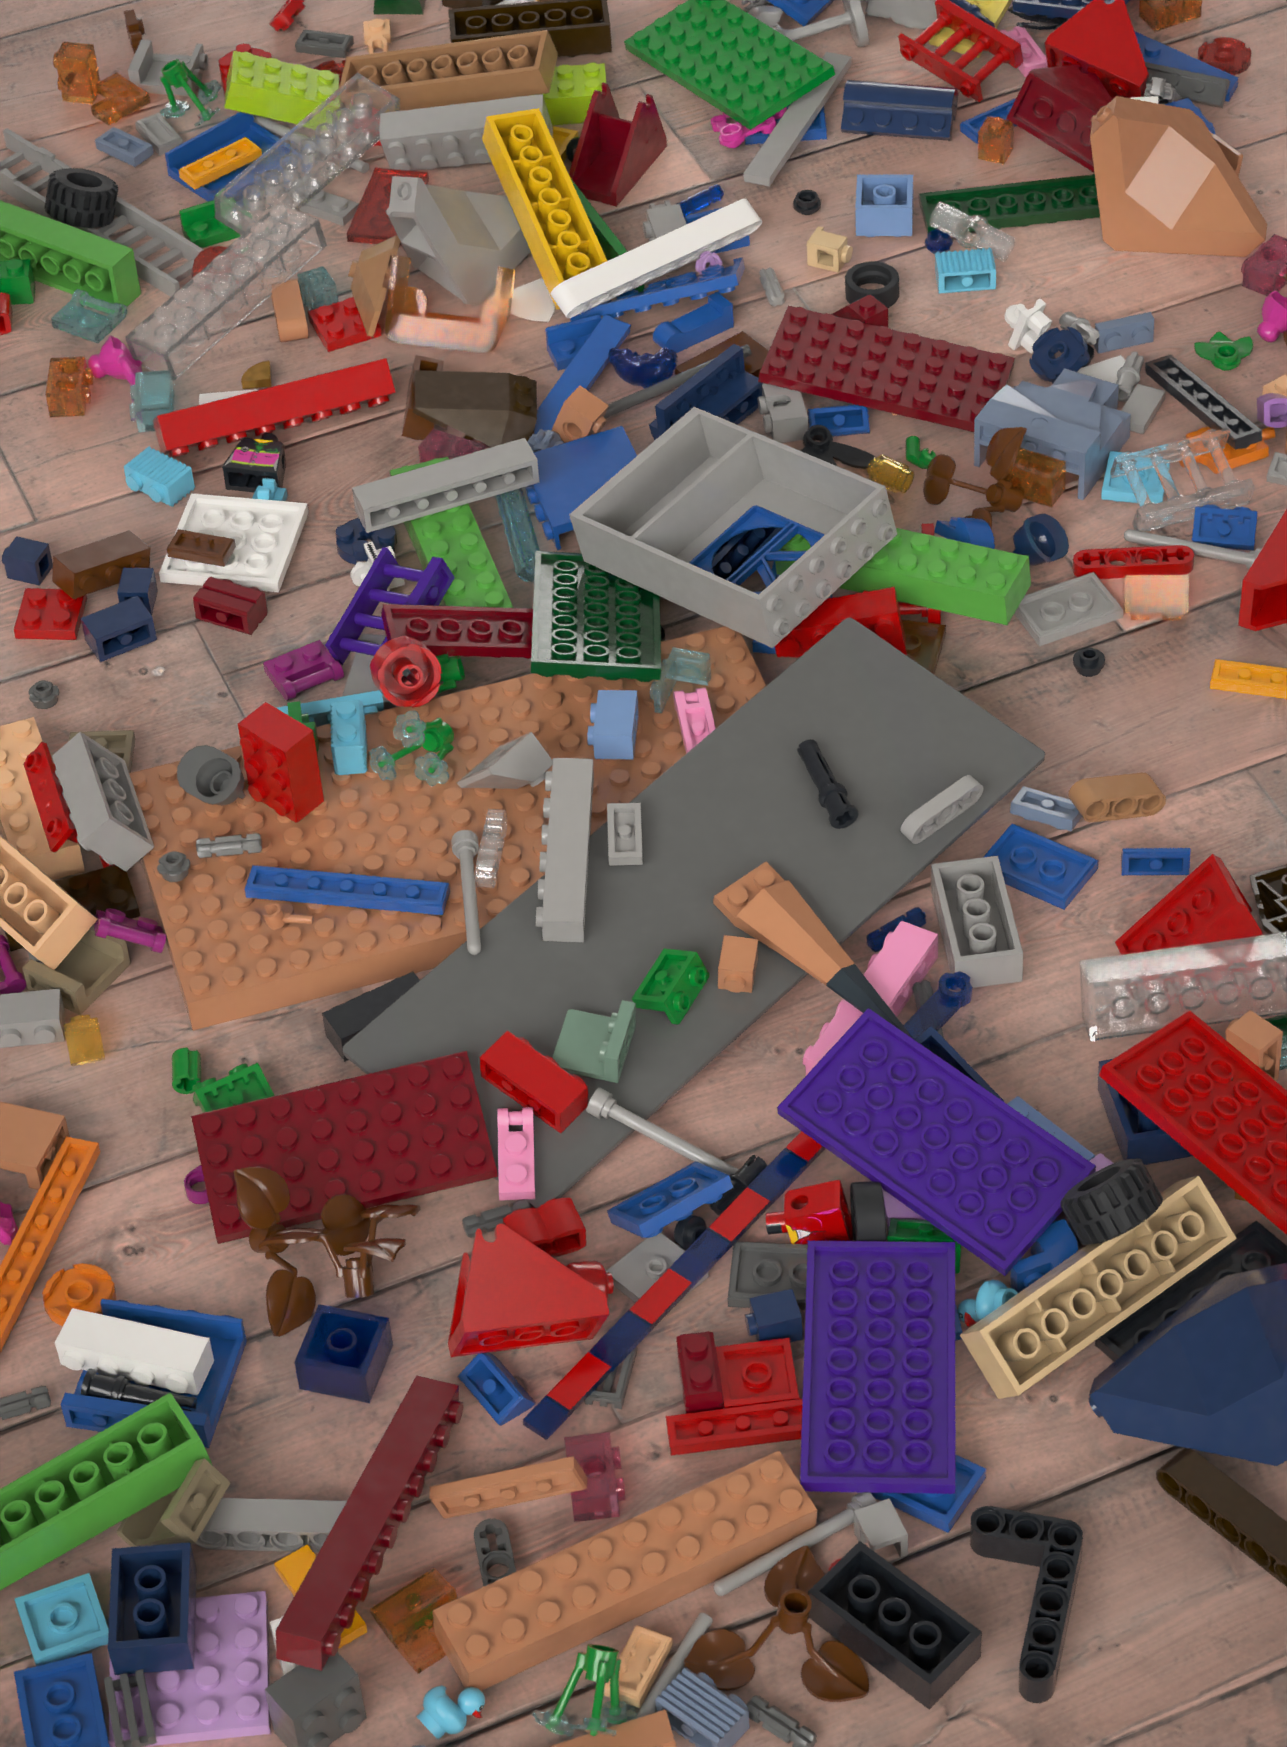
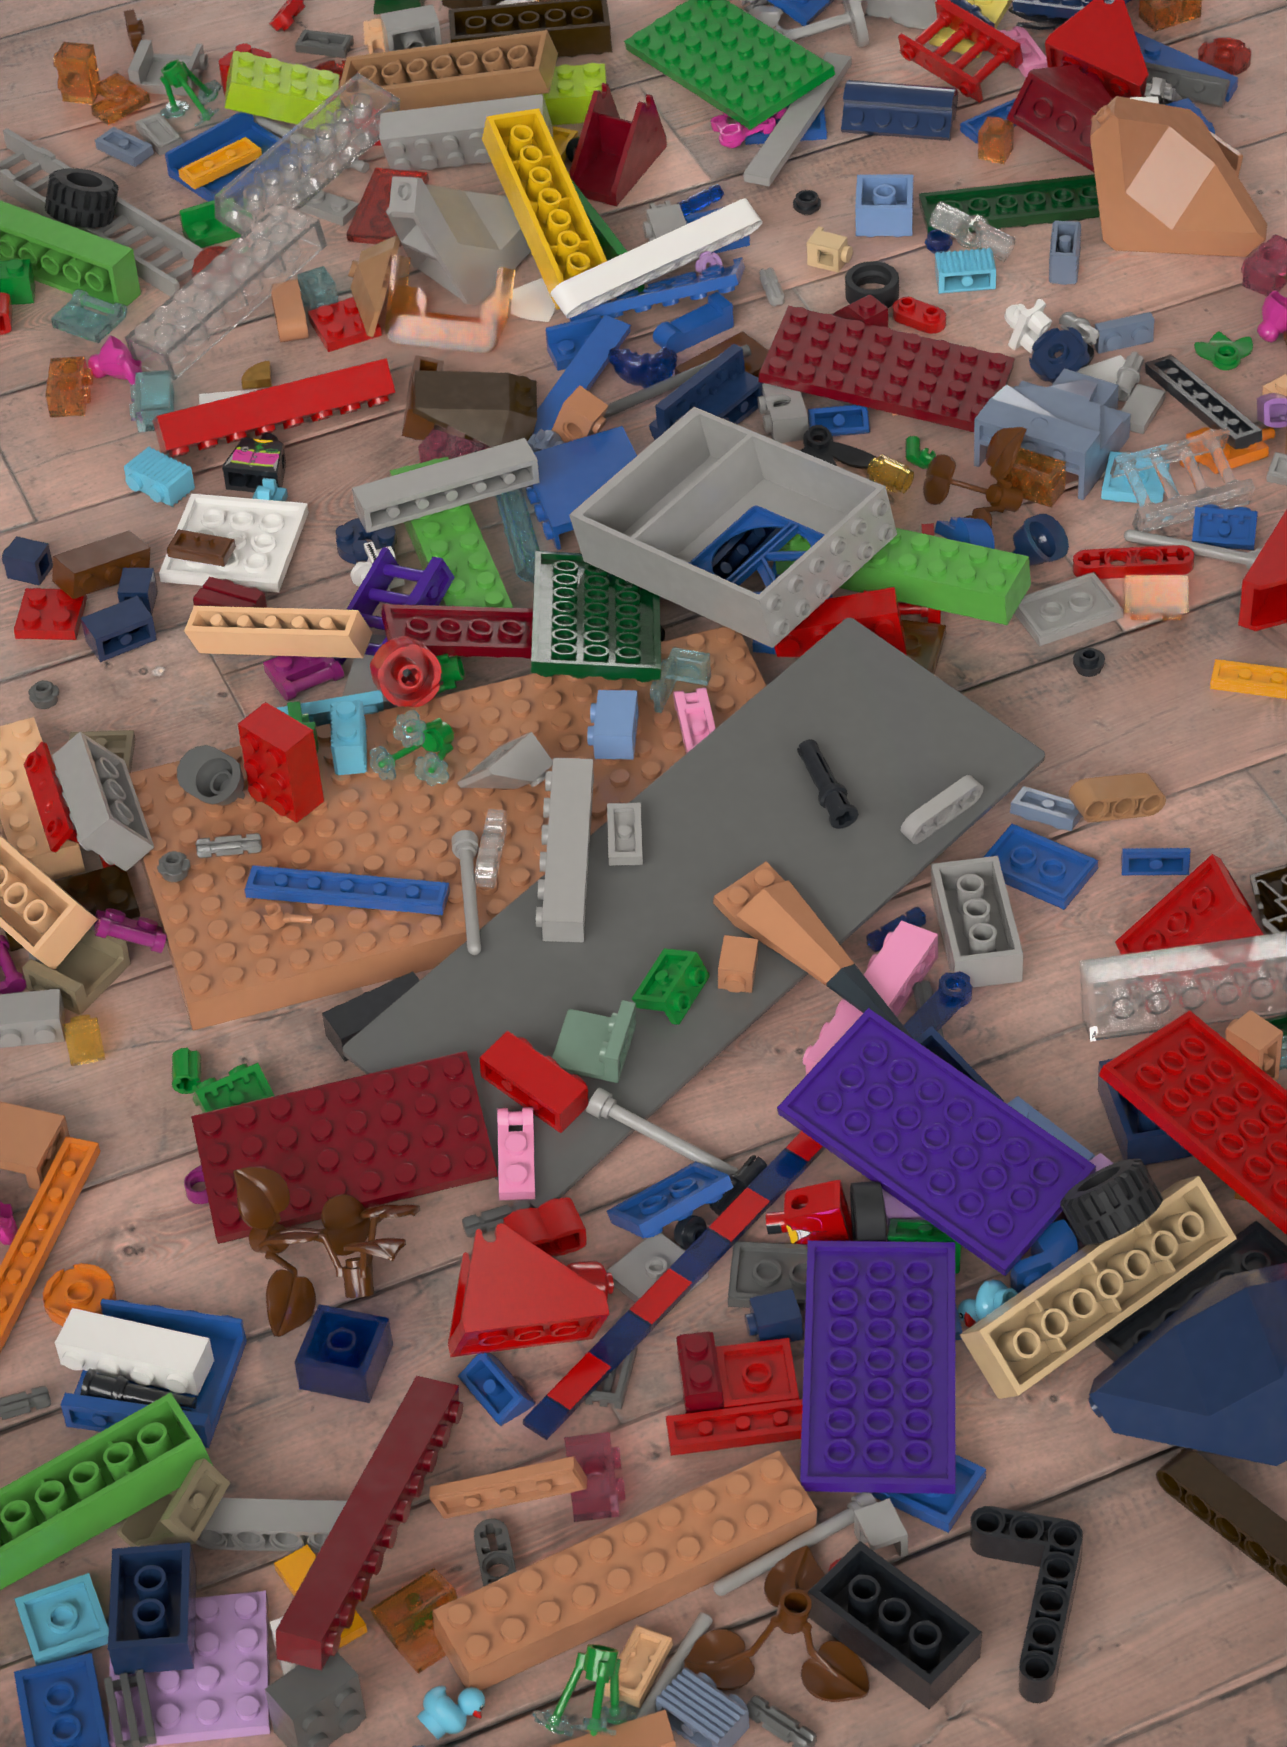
none -> light nougat brick [184,606,372,658]
none -> light grey brick [381,4,441,52]
none -> red plate [893,296,946,334]
none -> sand blue brick [1049,221,1081,285]

